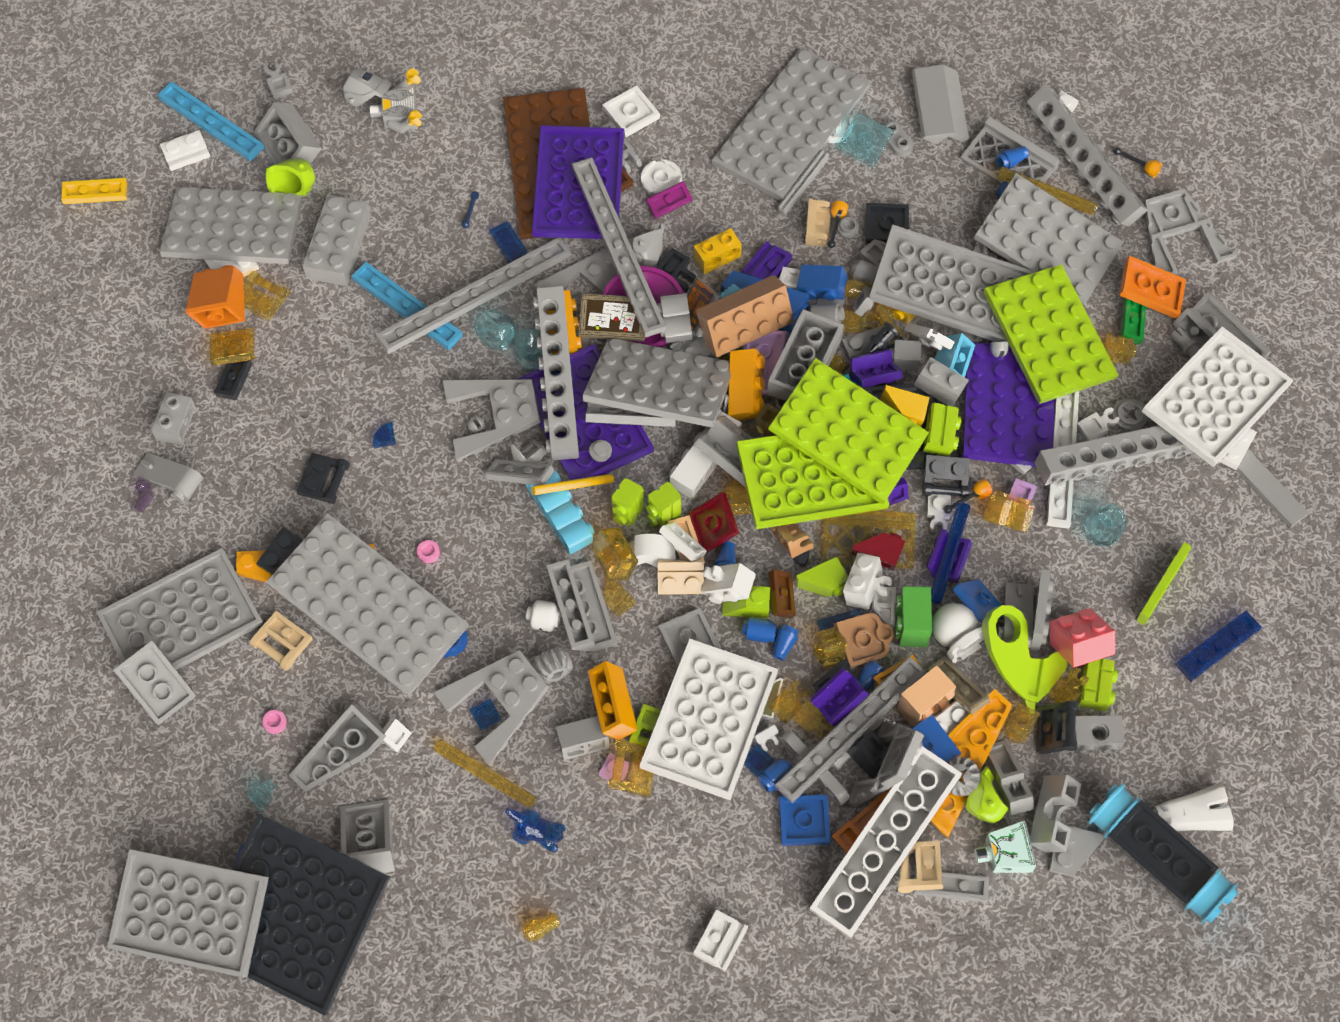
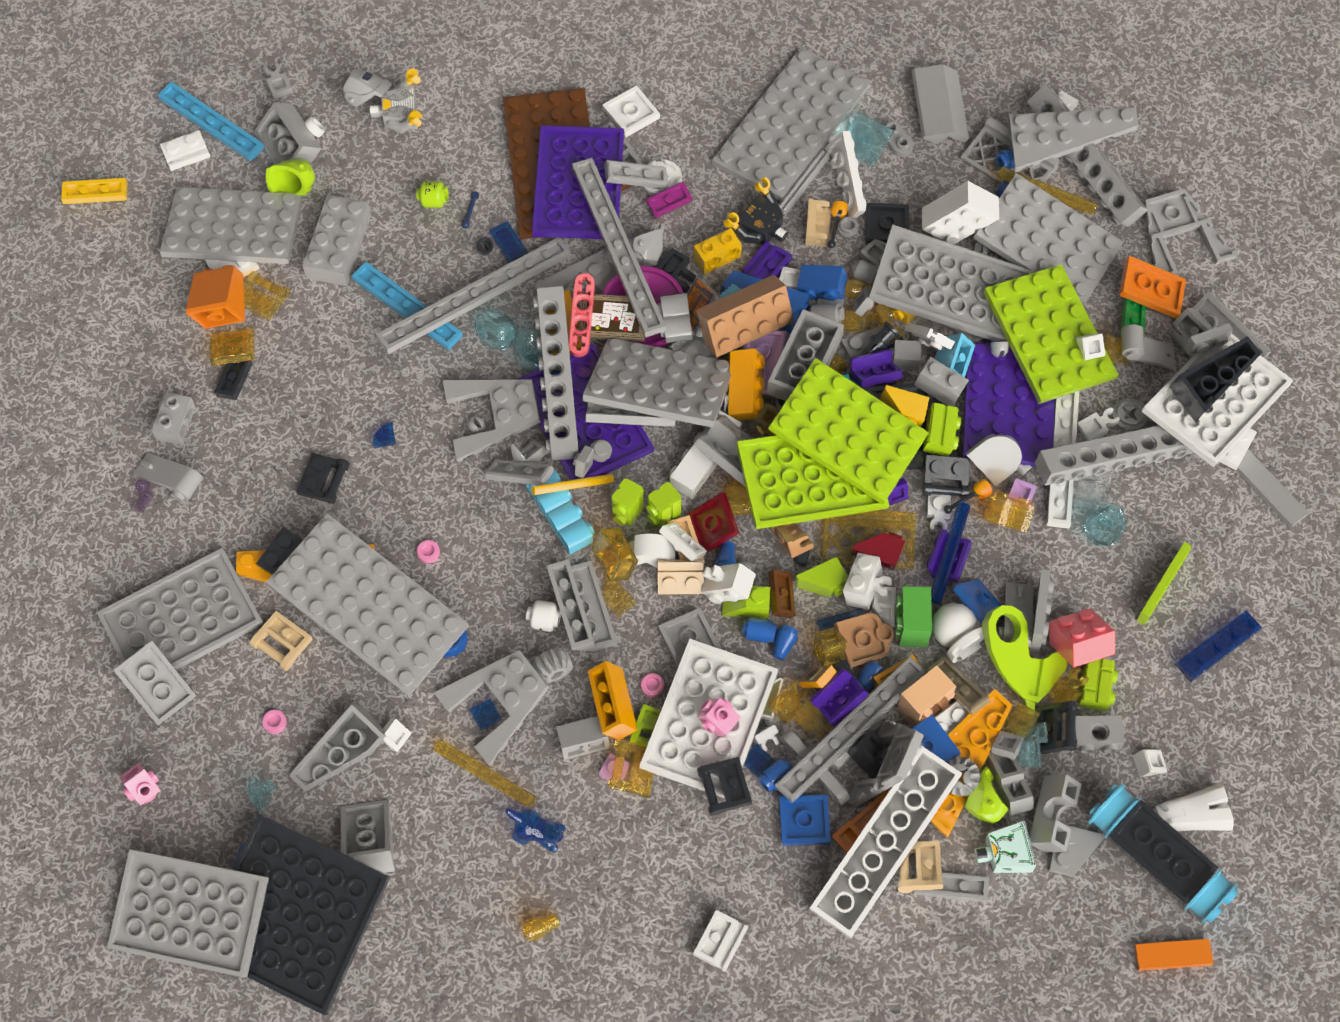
hinge [1113,147,1162,178] -> none
none -> bright pink brick [119,762,160,806]
none -> white tile [304,117,325,137]
none -> lime head [416,181,449,208]
none -> black hinge [476,237,494,255]
none -> coral beam [569,273,595,357]
none -> light grey plate [573,445,594,478]
none -> light grey tile [604,160,668,189]
none -> bright pink tile [641,673,664,698]
none -> bright pink brick [697,698,740,736]
none -> black plate [697,756,752,816]
none -> black torso [724,177,788,245]
none -> tile [797,665,837,688]
none -> white wing [825,131,866,218]
none -> white brick [922,181,999,244]
none -> tile [966,434,1022,486]
none -> light grey plate [992,731,1023,760]
none -> light grey wing [1008,107,1138,173]
none -> clear light blue slope [1020,722,1048,768]
none -> white slope [1076,333,1105,360]
none -> light grey door [1121,325,1175,370]
none -> white slope [1133,749,1167,777]
none -> orange tile [1134,939,1214,971]
none -> black wedge [1169,336,1261,422]
none -> light grey plate [1184,323,1233,356]

